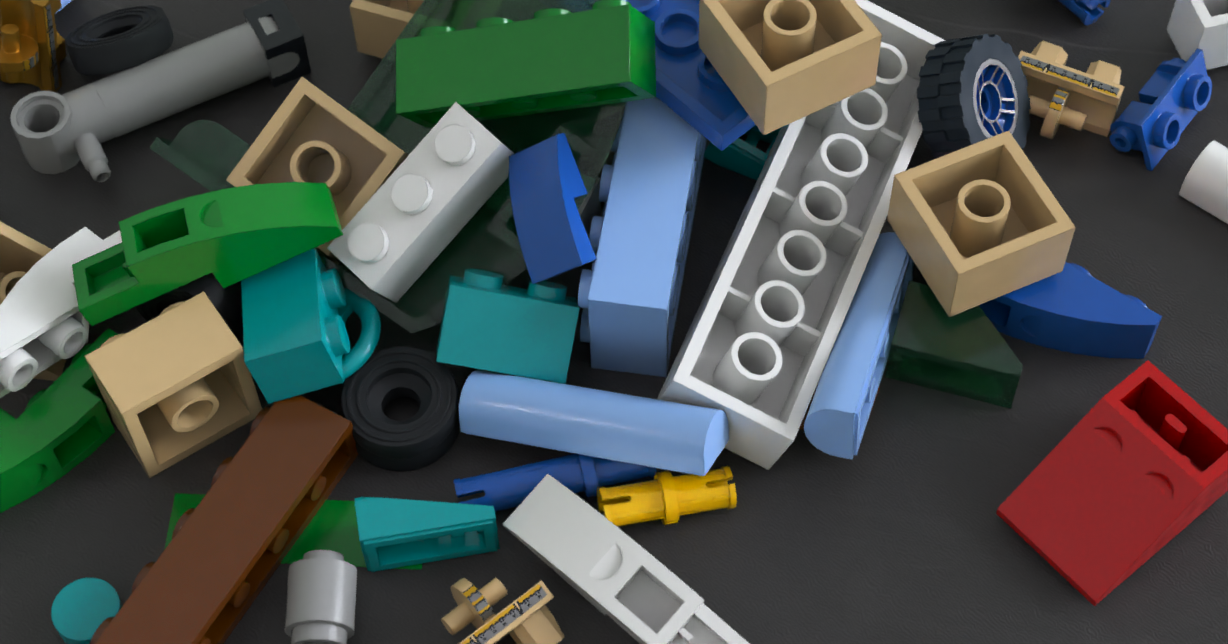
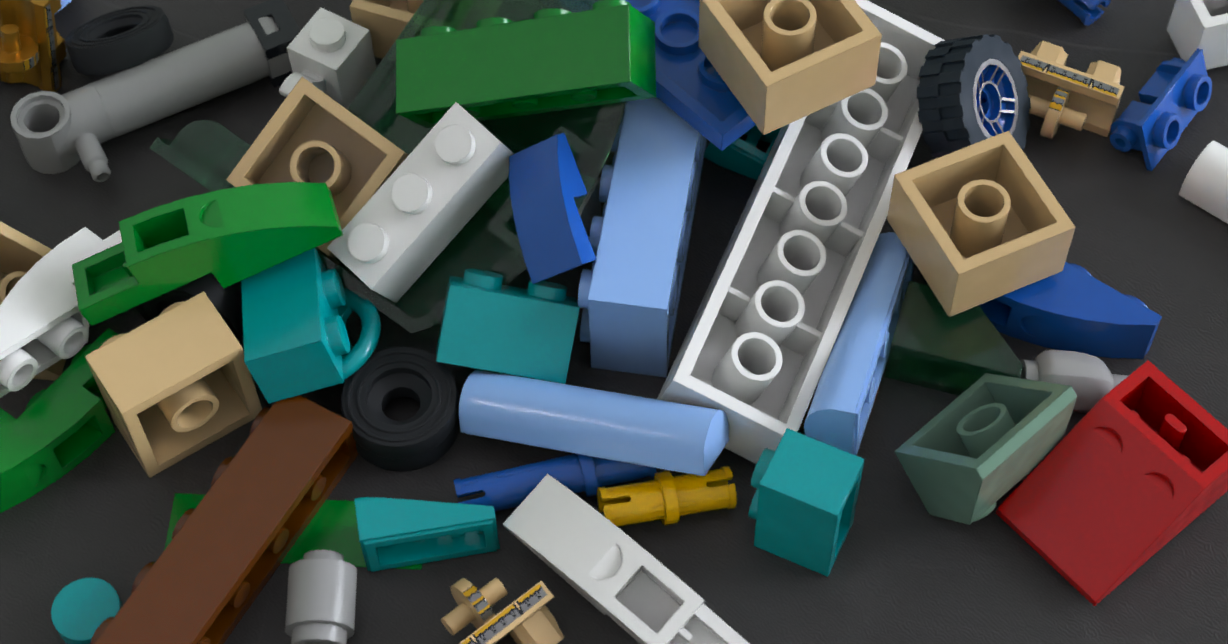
none -> white brick [279,7,378,111]
none -> teal piece [748,428,864,577]
none -> sand green slope [894,373,1077,525]
none -> light grey plant [1015,350,1129,413]

